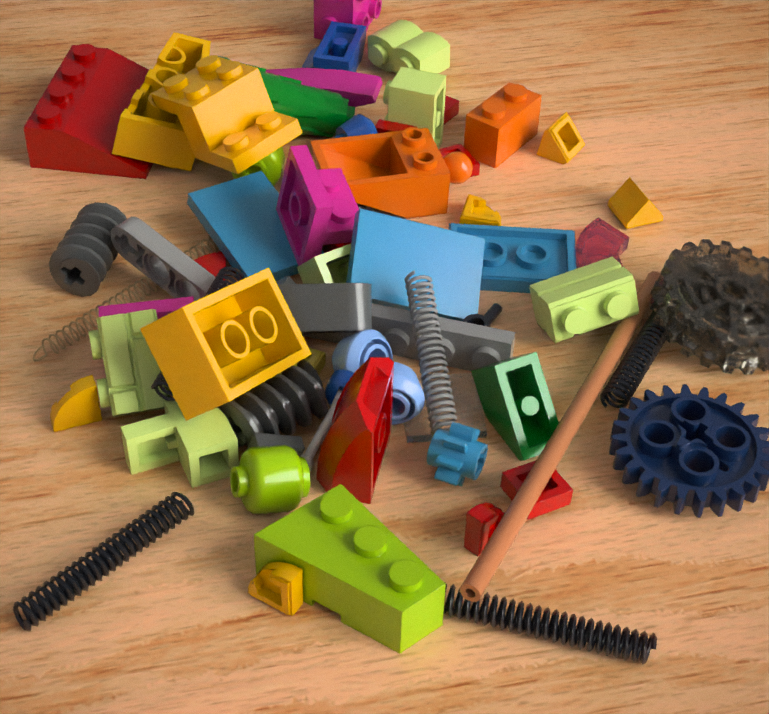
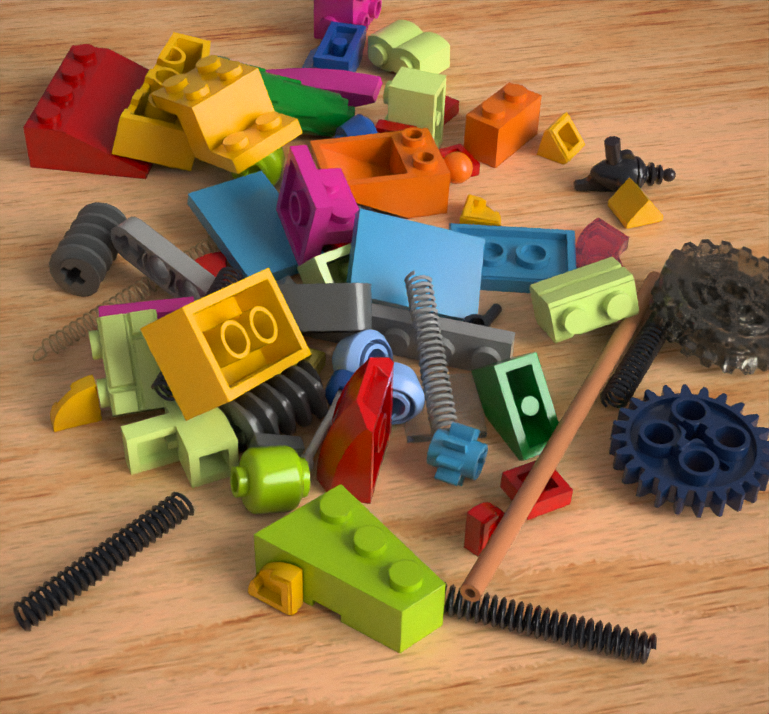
none -> black piece [573,136,676,192]

